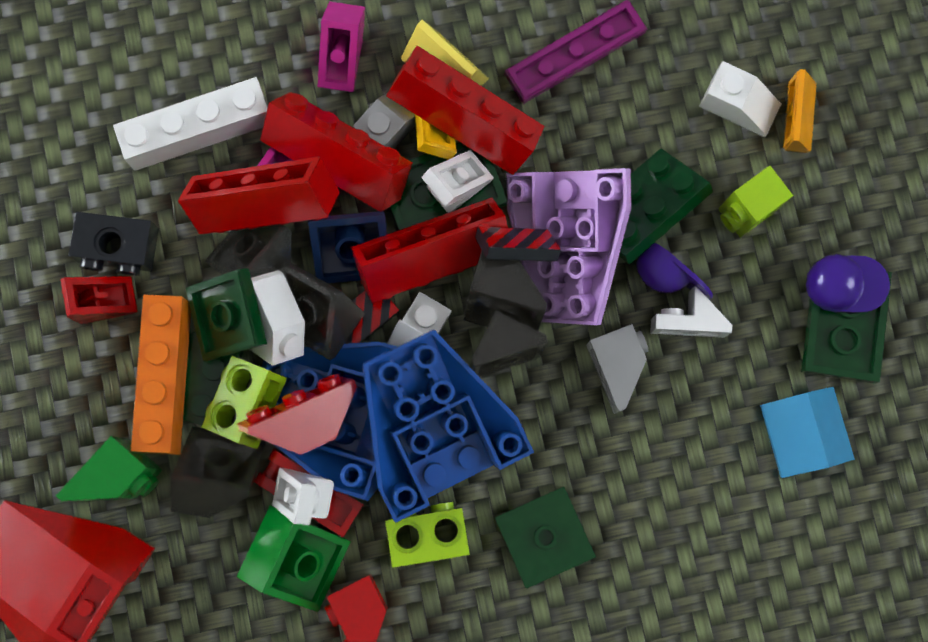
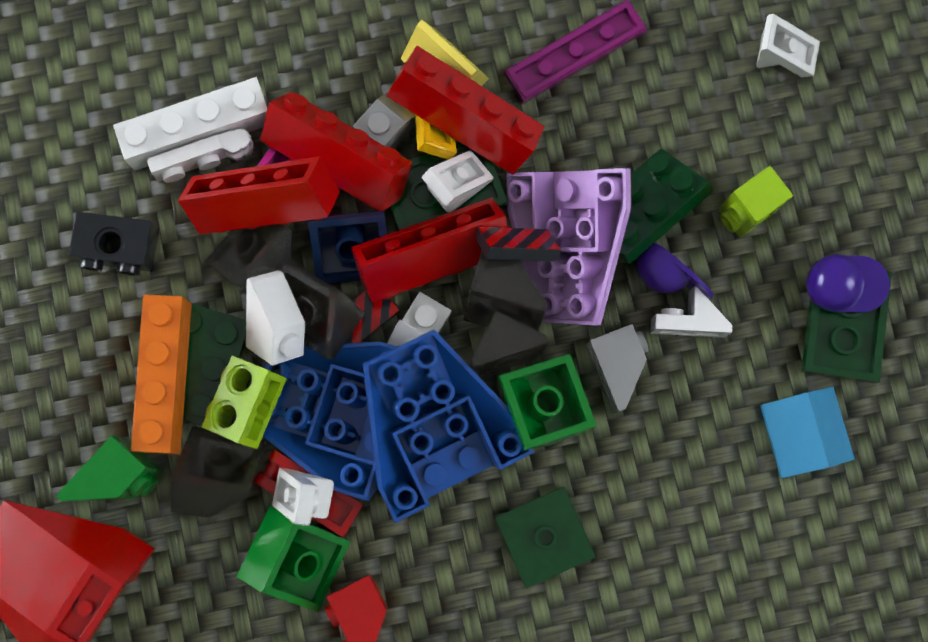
red slope [60,276,138,324] -> none
dark green plate [186,268,267,362] -> none
slope [237,374,357,455] -> none
dark pink slope [318,1,365,92] -> none
lime brick [385,502,470,568] -> none
white slope [699,61,781,137] -> none
light orange slope [783,69,816,153] -> none
none -> white hinge [147,128,254,183]
none -> green slope [498,354,597,451]
none -> white slope [756,14,820,77]

